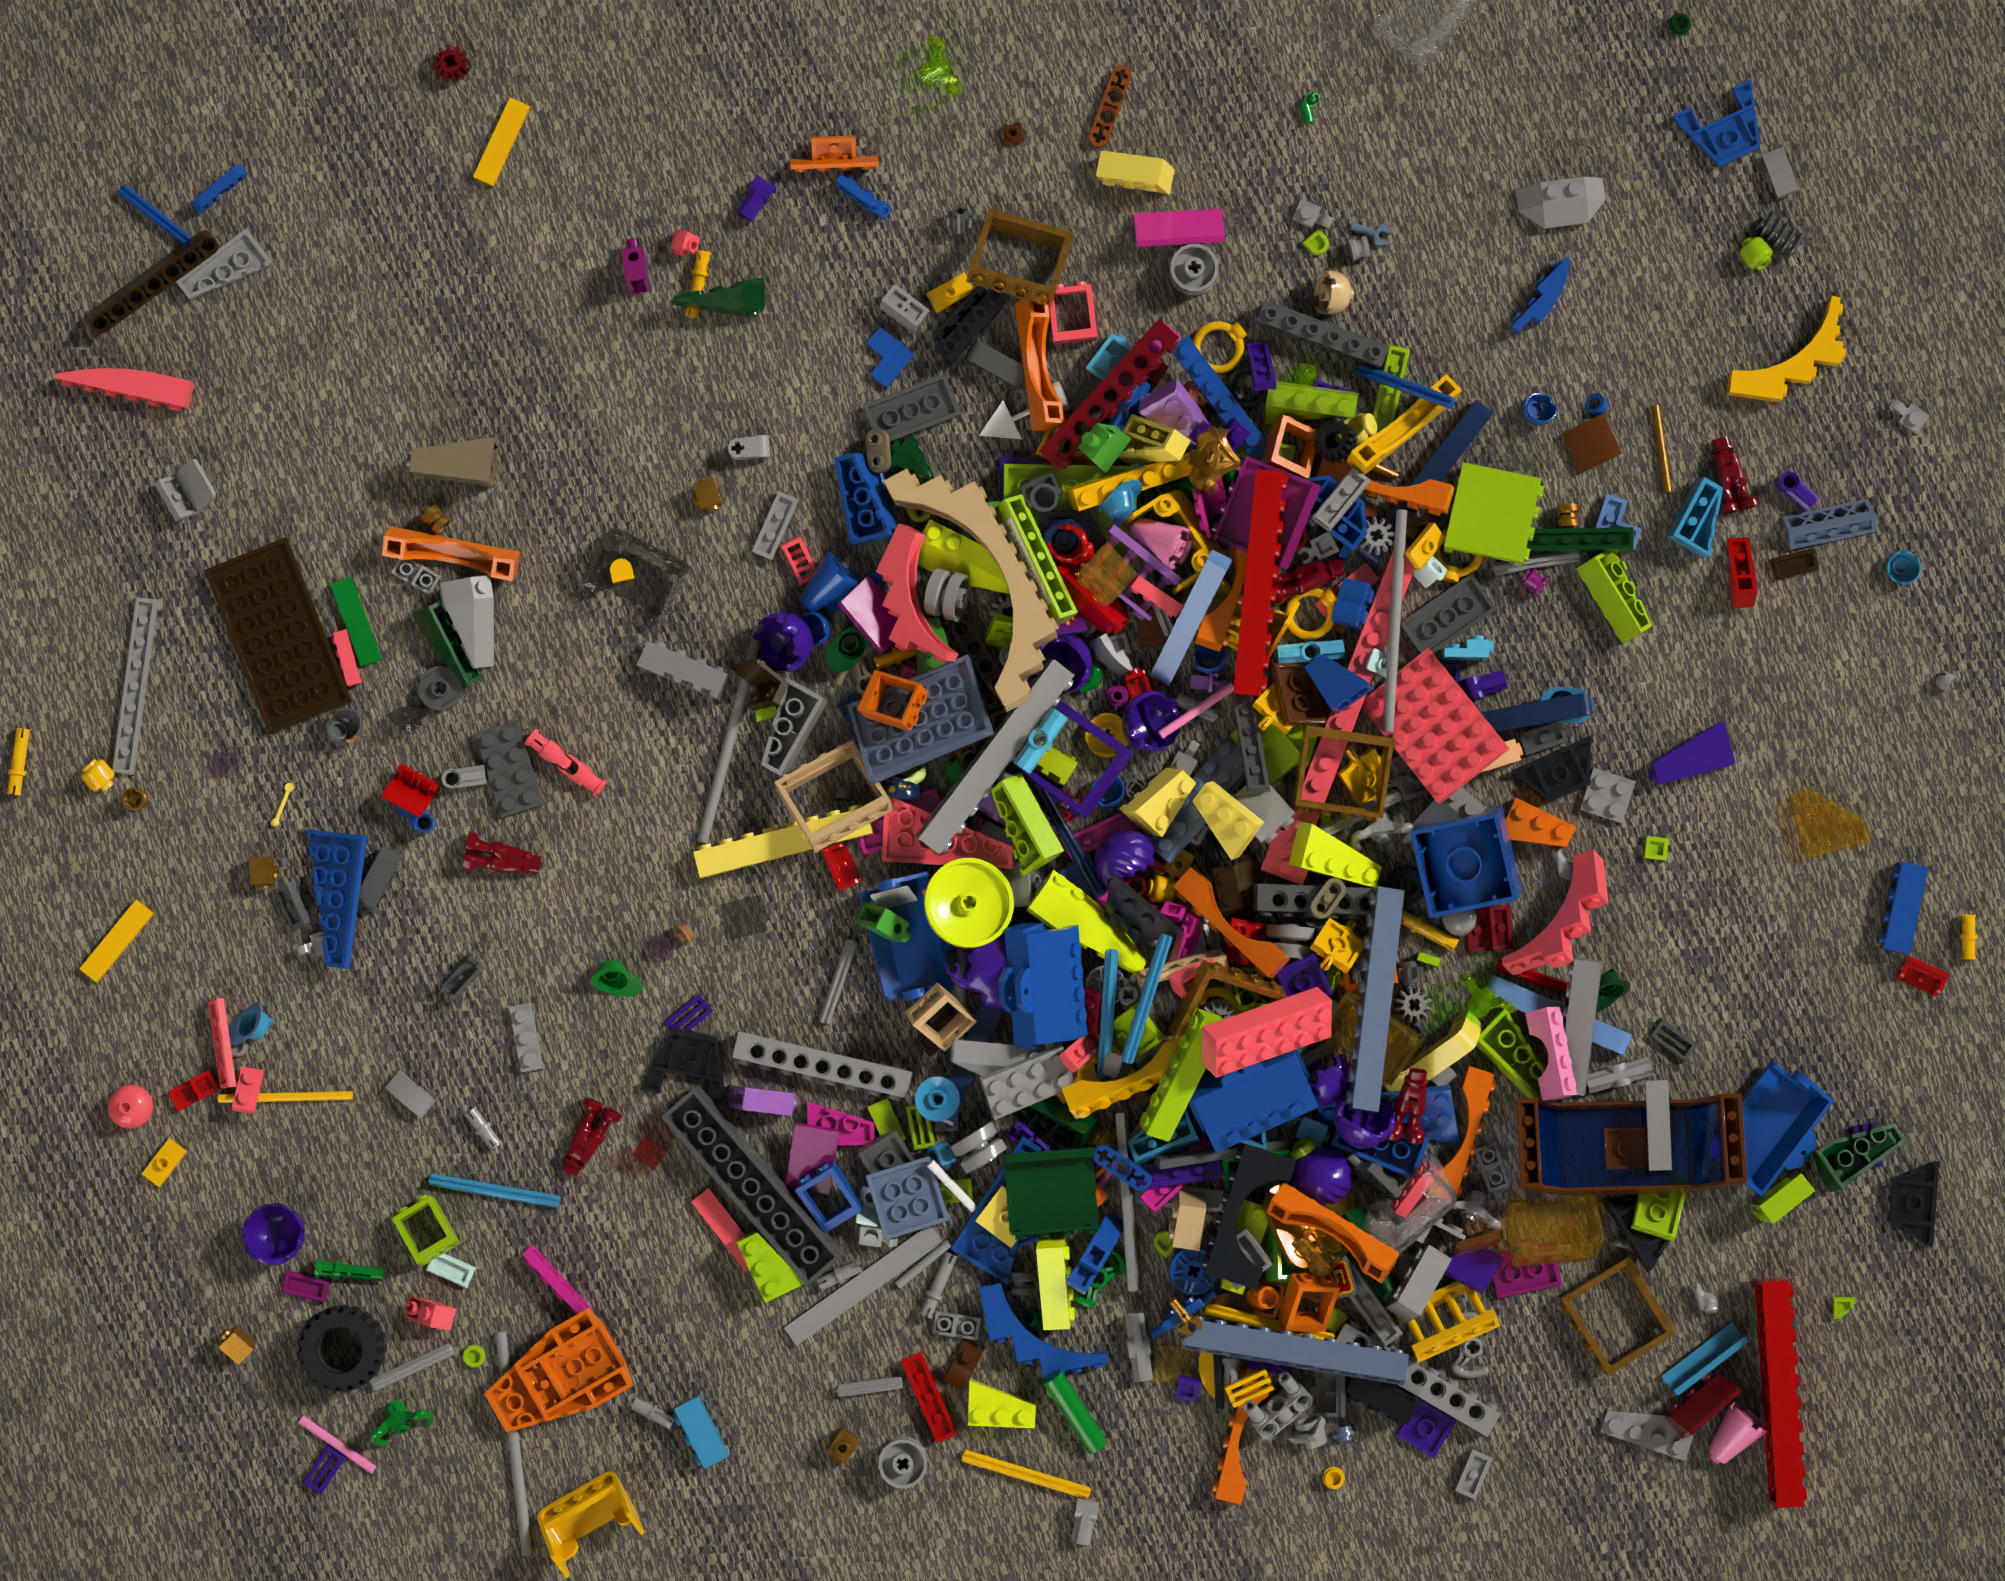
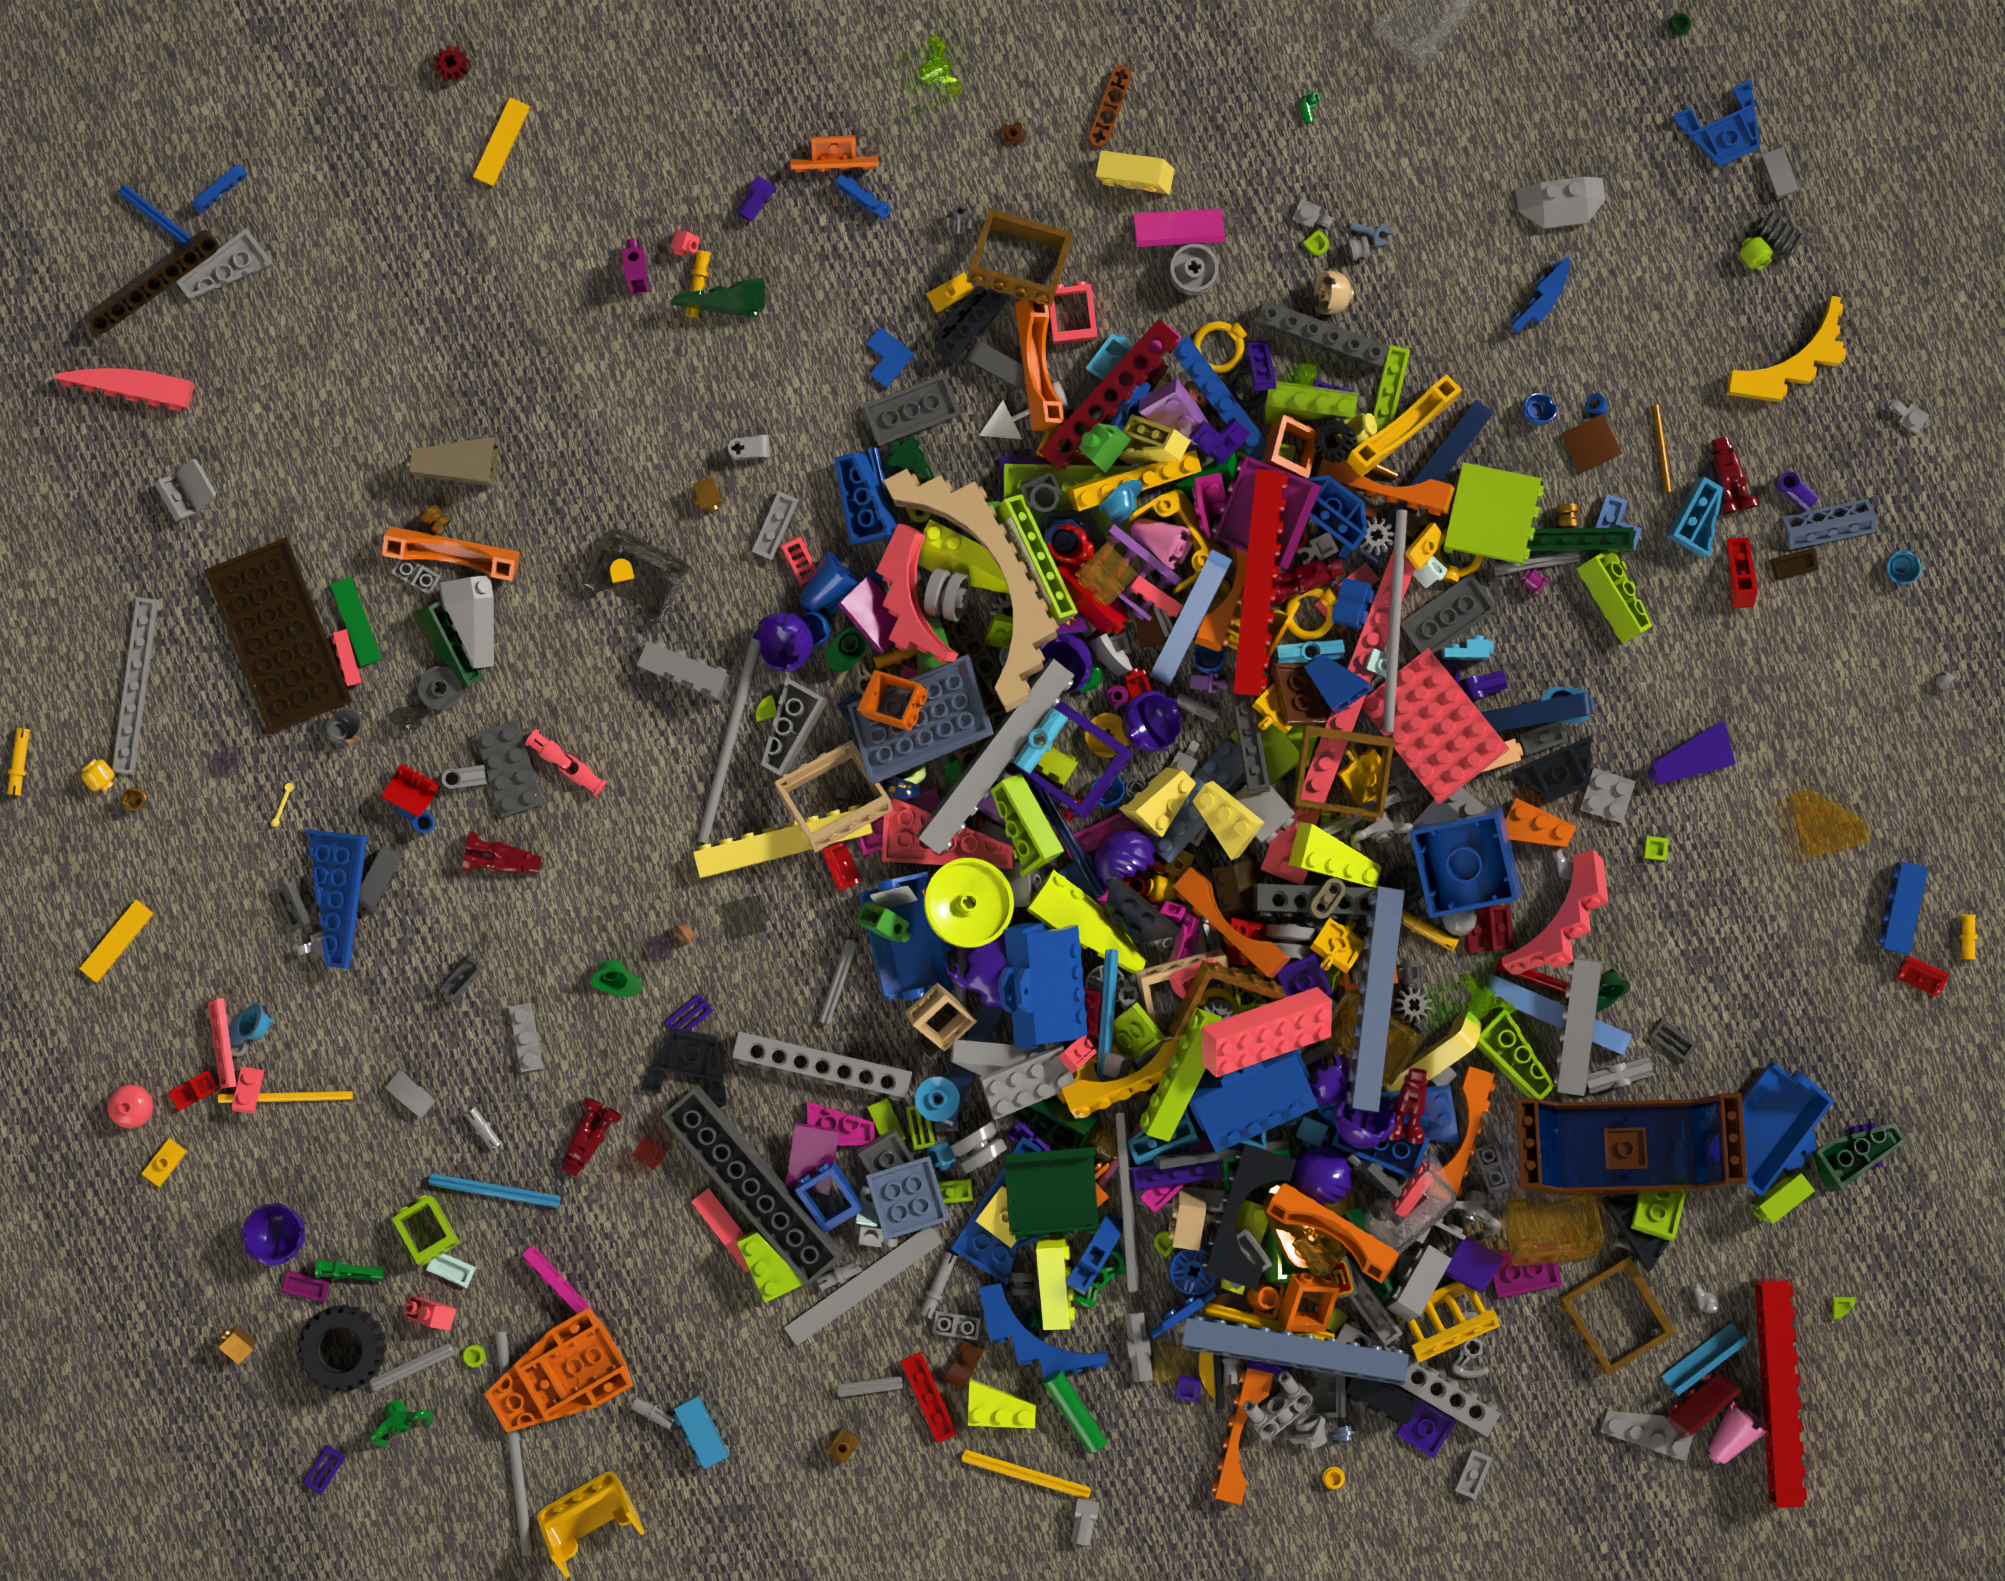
pearl gold brick [248,856,279,889] -> none
bright pink bar [298,1416,377,1474] -> none
medium lavender slope [727,1085,796,1116] -> none
dark brown bracket [731,659,789,711] -> none
dark tan plate [866,428,891,473] -> none
light grey wheel [878,1436,928,1489] -> none
light grey hinge [879,284,930,334] -> none
light grey bar [895,1240,952,1289] -> none
white bar [927,1159,978,1212] -> none
blue beam [1093,1144,1152,1191] -> none
dark azure axle [1121,934,1172,1064] -> none
bright pink bar [1158,683,1234,739] -> none
pearl gold bar [1169,1297,1202,1336] -> none
pearl gold piece [1189,426,1240,494] -> none
yellow tile [1224,1368,1274,1408] -> none
lime tile [1290,1137,1316,1160] -> none
light grey tile [1312,467,1371,532] -> none
blue axle [1355,363,1455,409] -> none
lime tile [1415,952,1441,967] -> none
clear orange tile [1454,1231,1502,1257] -> none
bright pink arch [1525,1007,1577,1101] -> none
light grey tile [1645,1080,1672,1171] -> none
black wing [1888,1161,1940,1247] -> none

